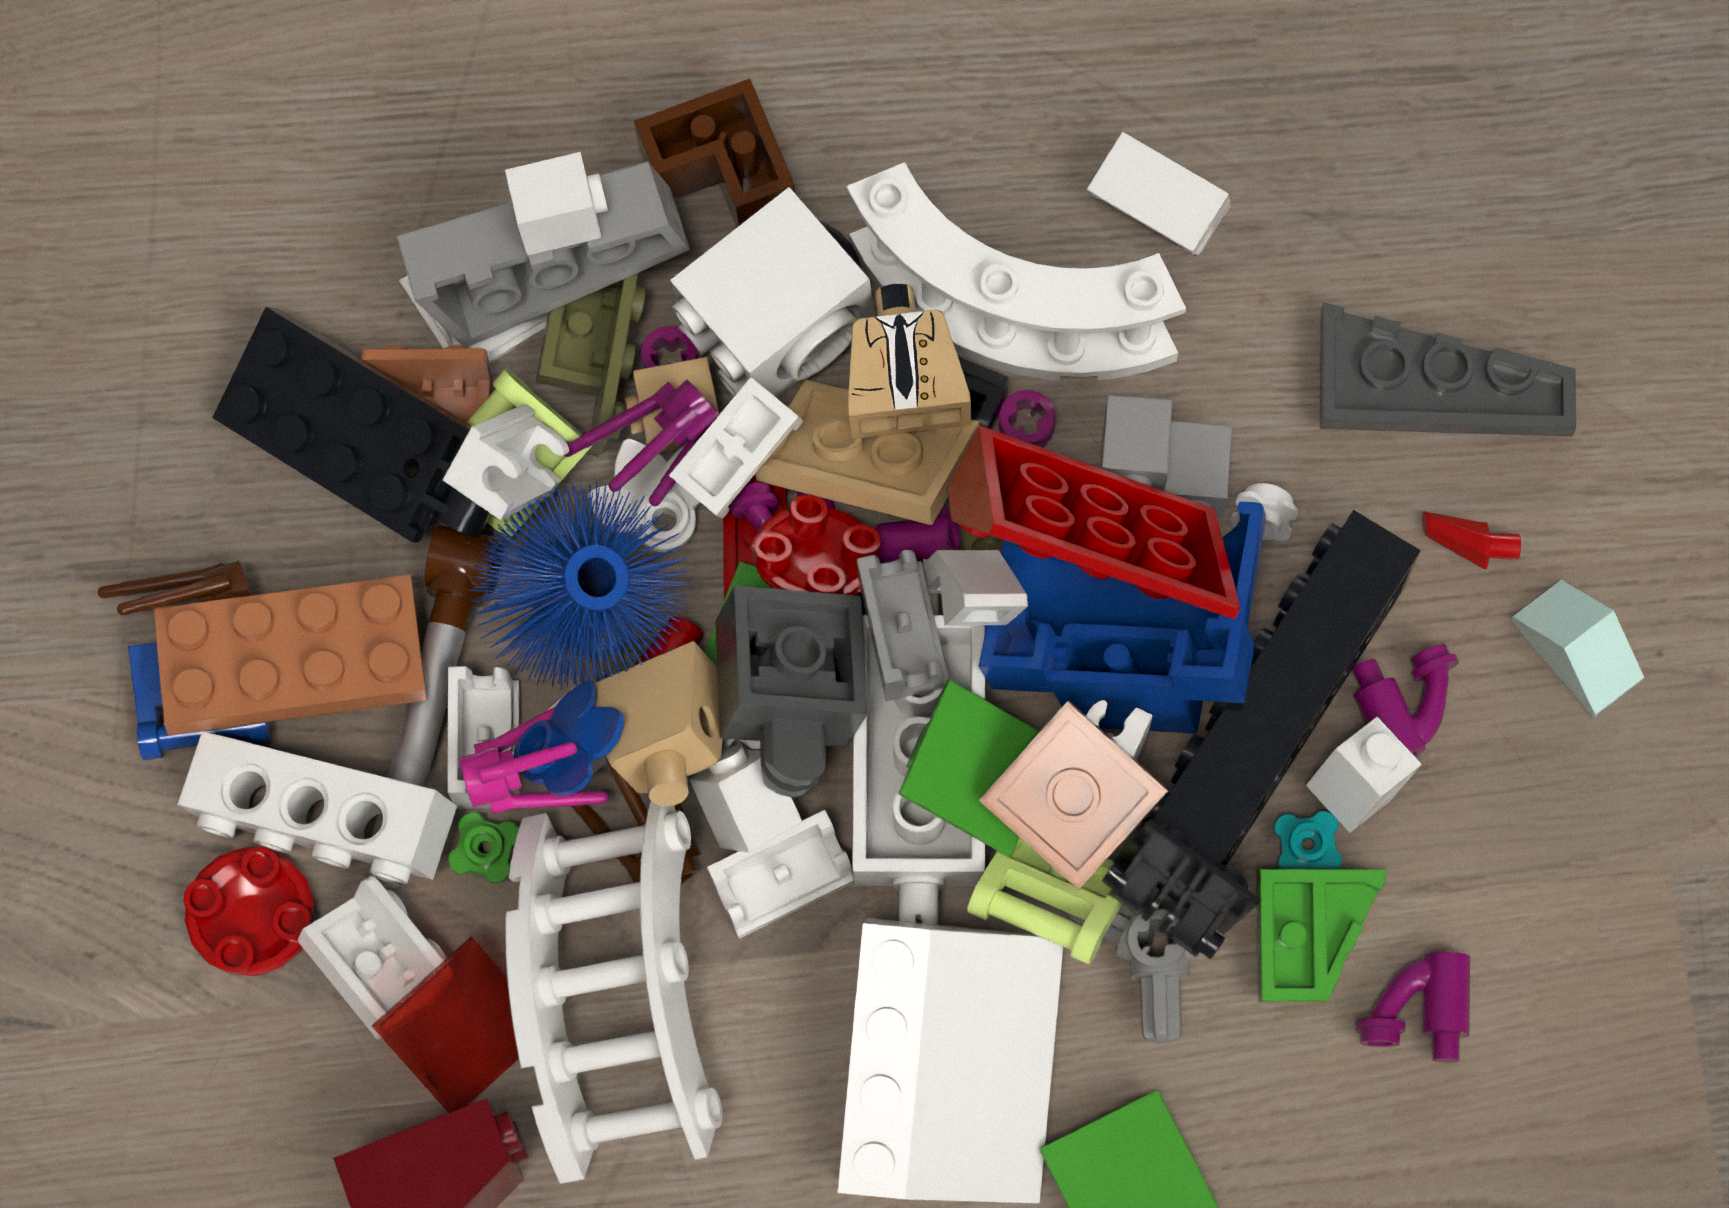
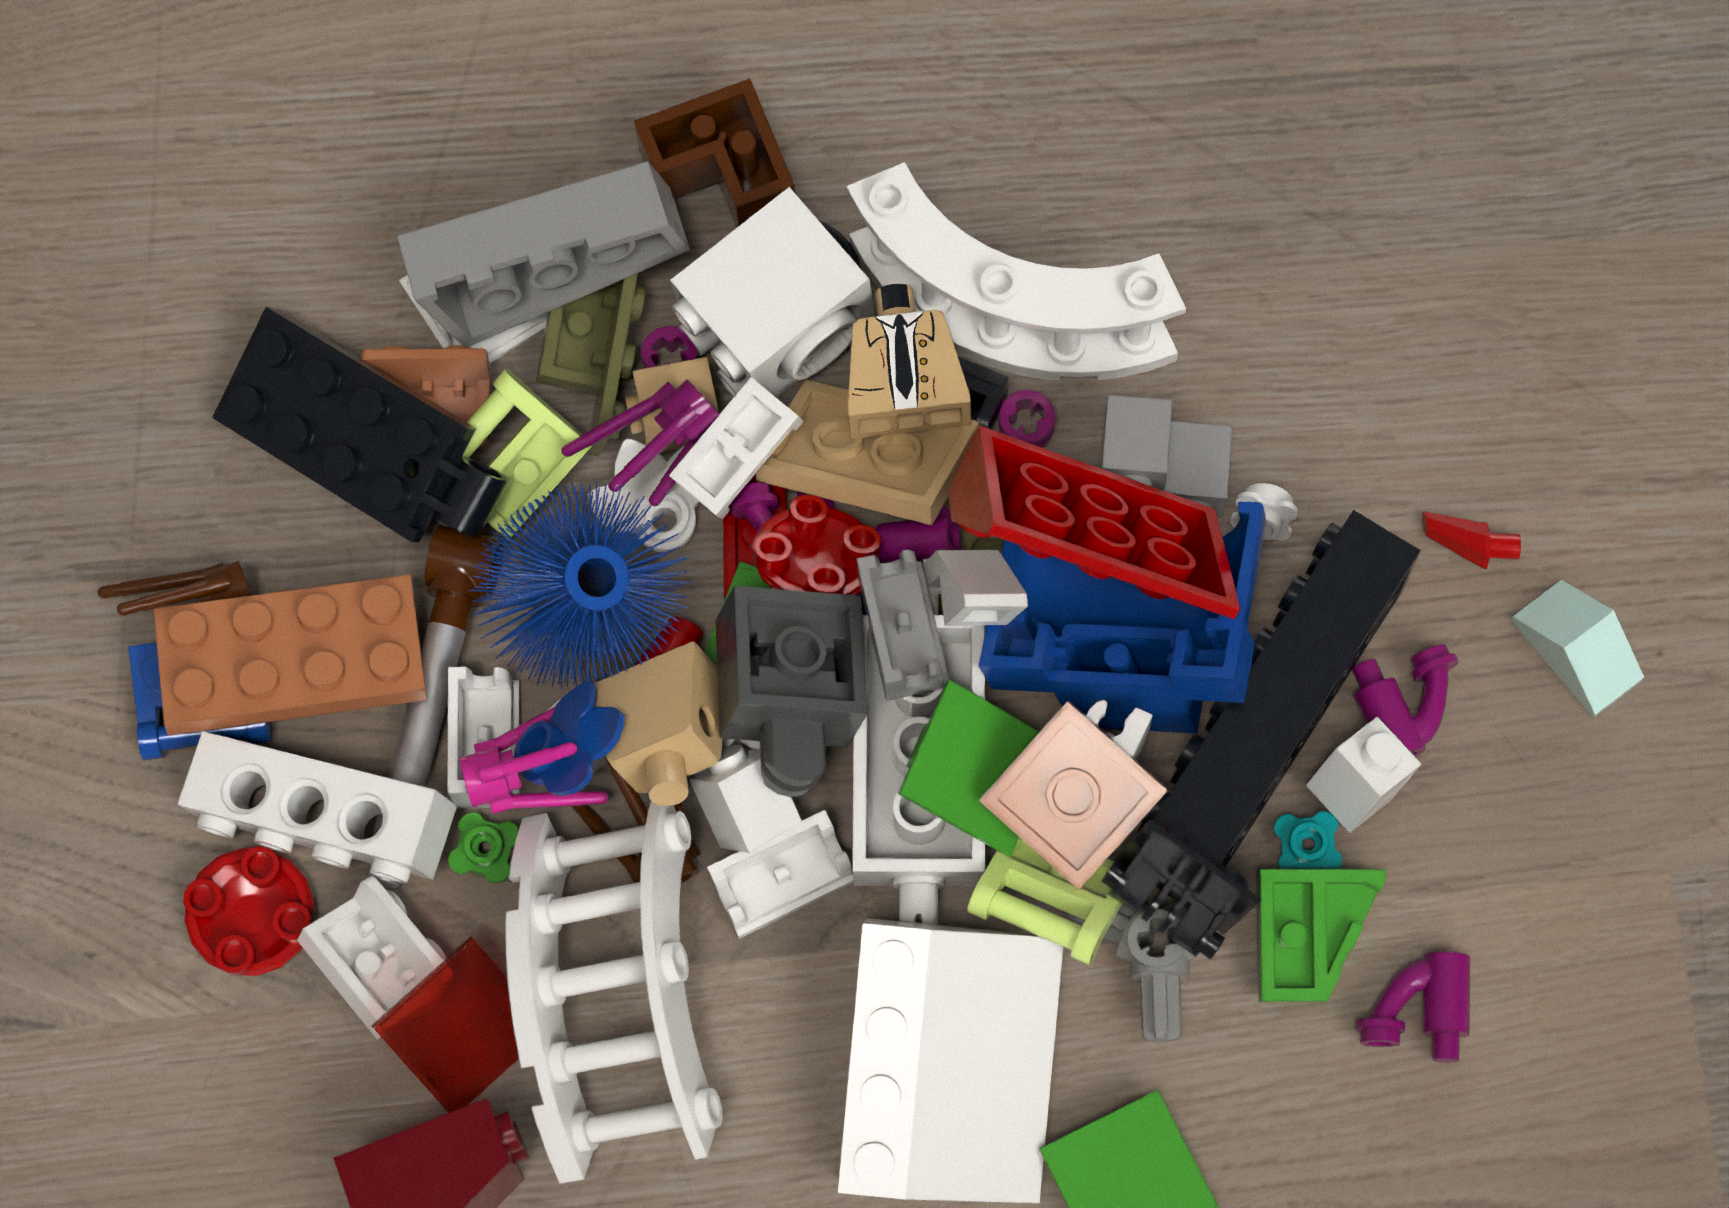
white hinge [443,404,569,520] -> none
white brick [505,152,608,256] -> none
white hinge [1086,132,1231,255] -> none
dark grey wing [1320,302,1576,436] -> none

